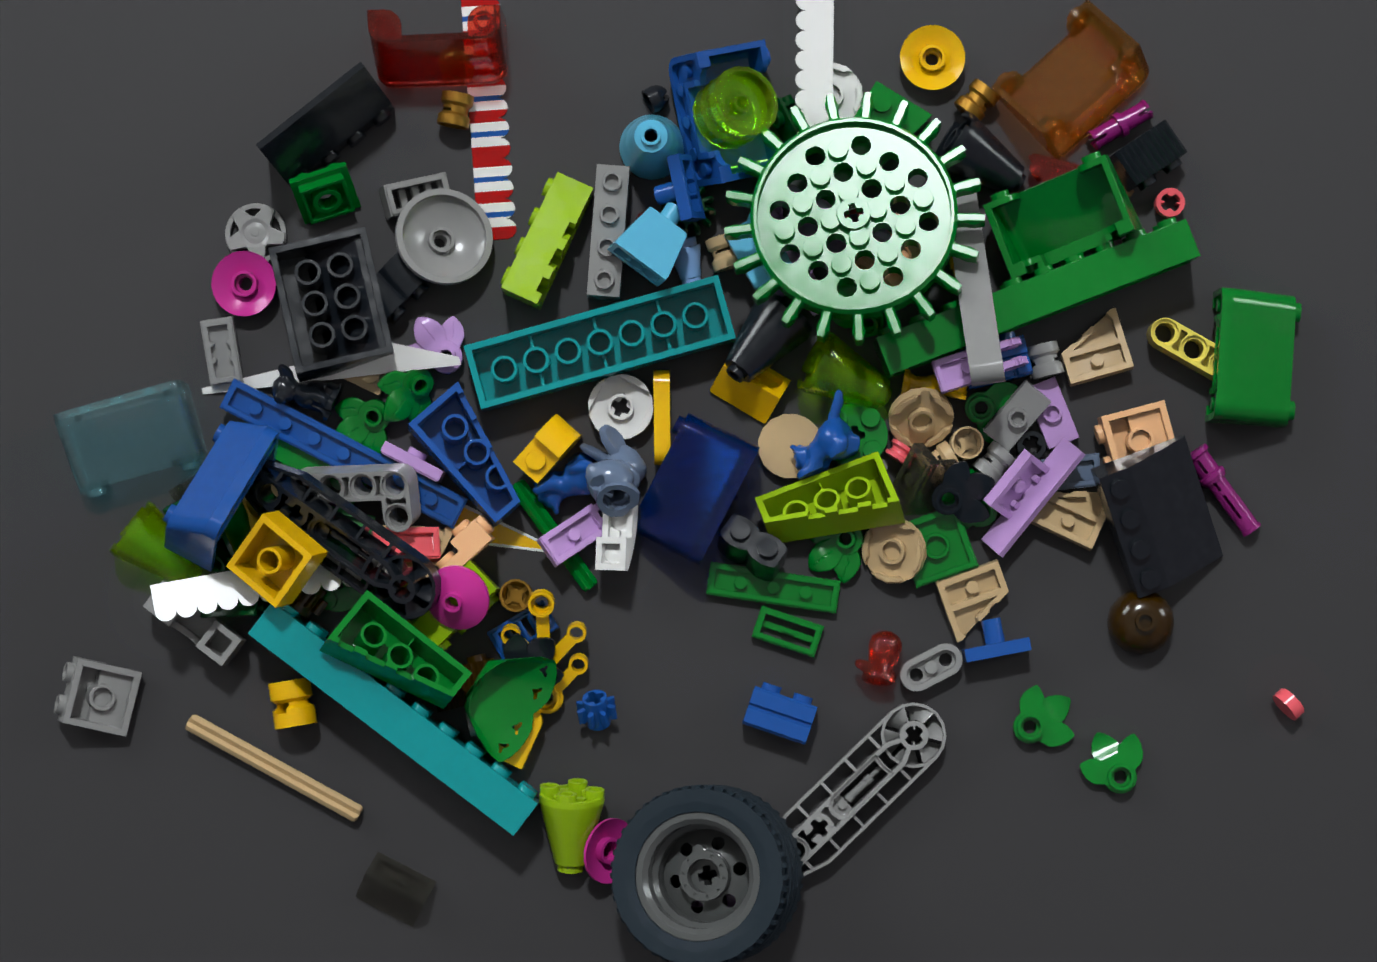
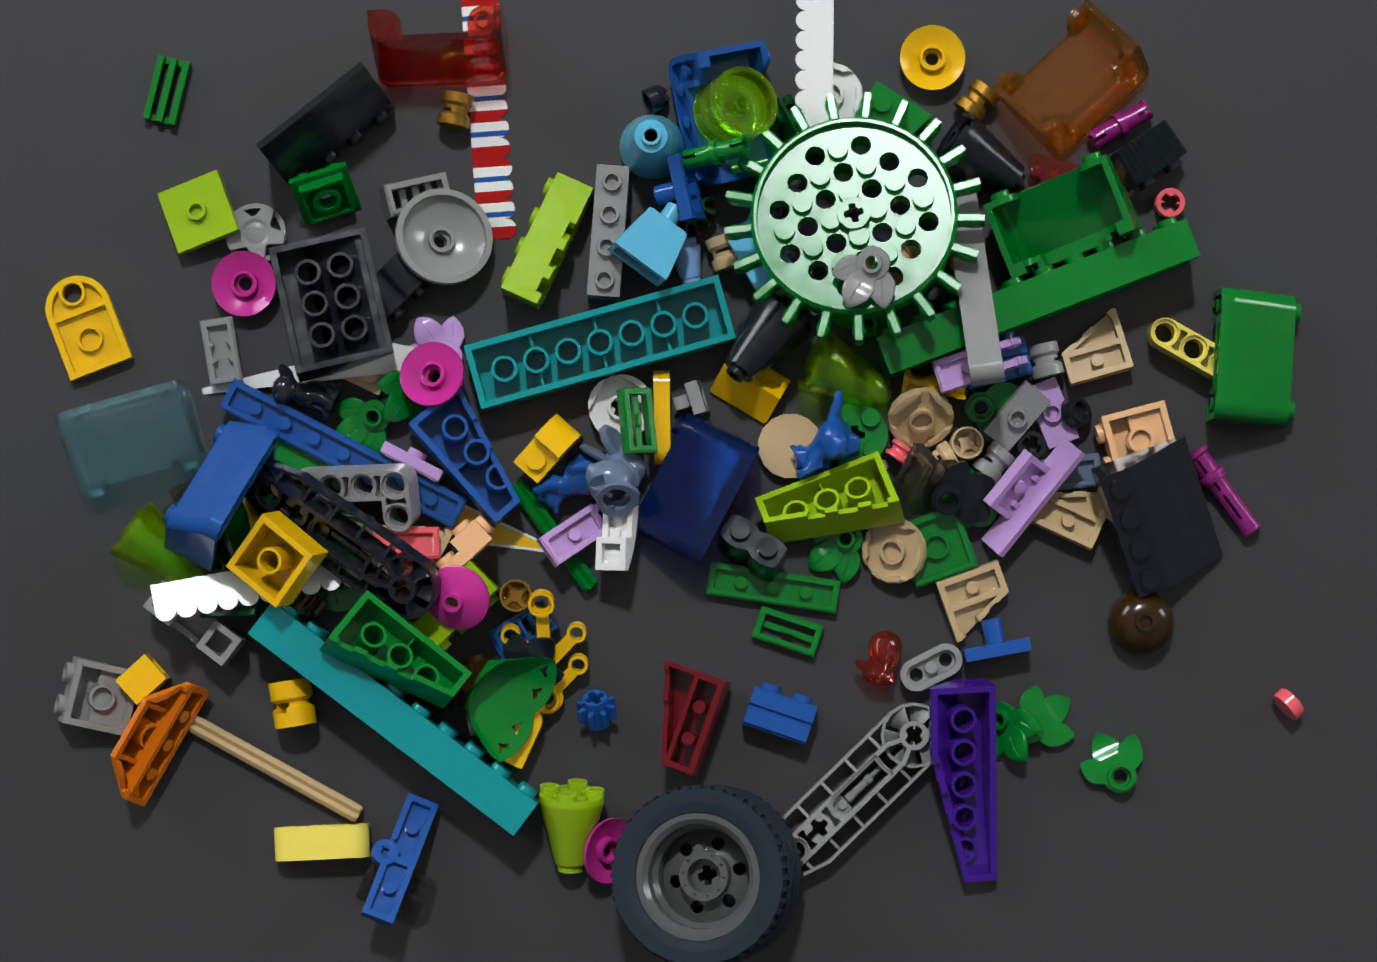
none -> yellow tile [45,276,134,382]
none -> orange wedge [110,681,210,807]
none -> yellow panel [116,654,171,705]
none -> green tile [143,54,191,127]
none -> lime plate [157,169,241,255]
none -> light yellow beam [274,823,371,861]
none -> blue hinge [361,793,439,927]
none -> dark pink dish [400,342,464,407]
none -> green tile [616,388,658,455]
none -> dark red wedge [661,659,731,776]
none -> light grey tile [672,380,711,416]
none -> green pin [682,135,751,170]
none -> light grey plate [832,246,896,309]
none -> dark purple wedge [929,678,997,882]
none -> green plate [996,702,1043,763]
none -> black tile [1061,395,1092,430]

